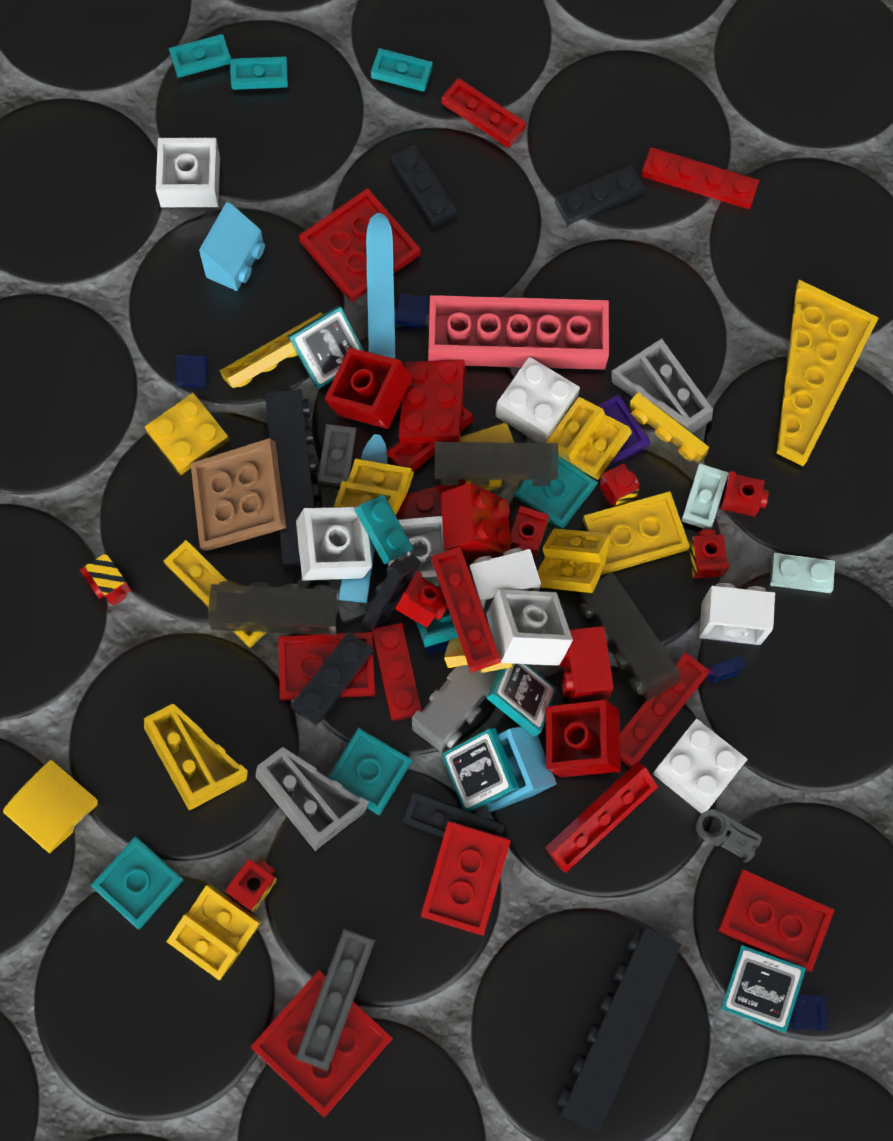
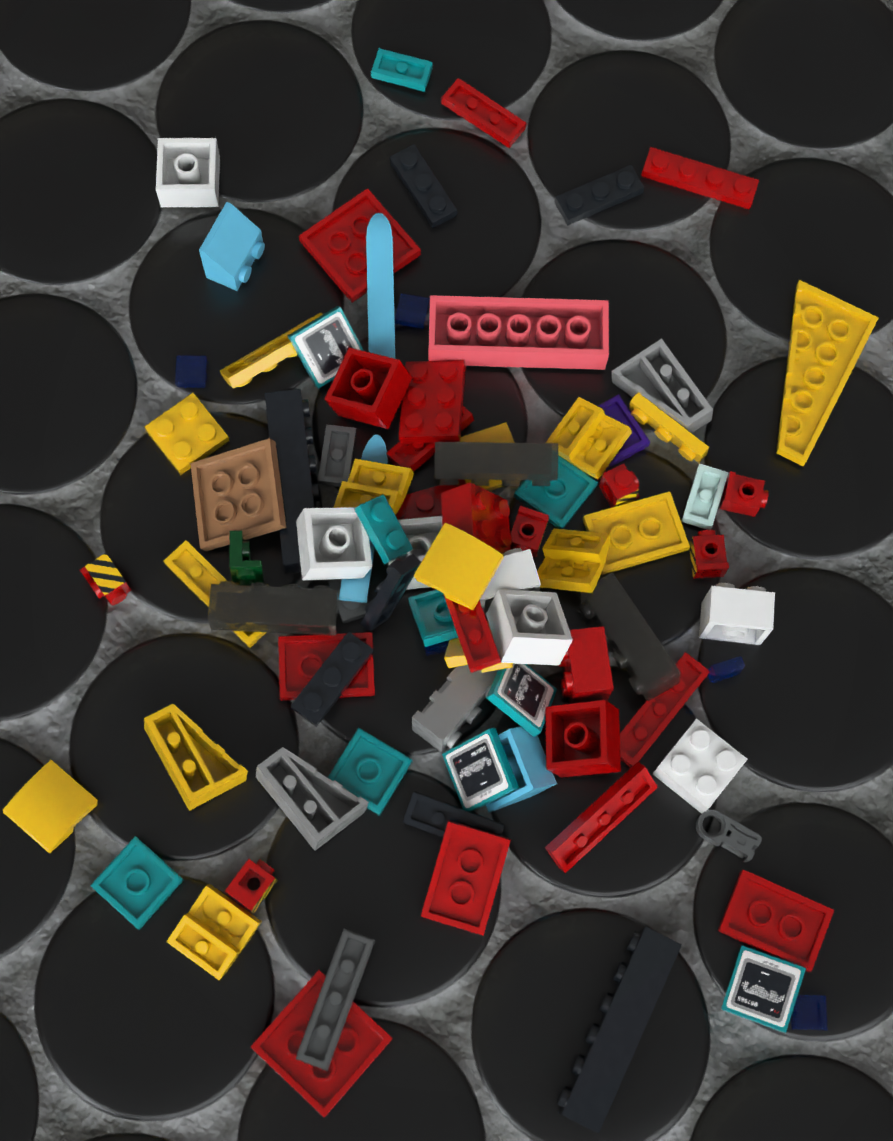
teal plate [169,34,231,78] -> none
teal plate [230,57,288,90] -> none
red plate [372,623,422,721] -> none
red brick [395,571,448,628] -> none
white brick [495,357,580,447] -> none
light aqua plate [770,553,835,593] -> none
none -> dark green bracket [230,531,264,589]
none -> yellow slope [414,523,504,610]

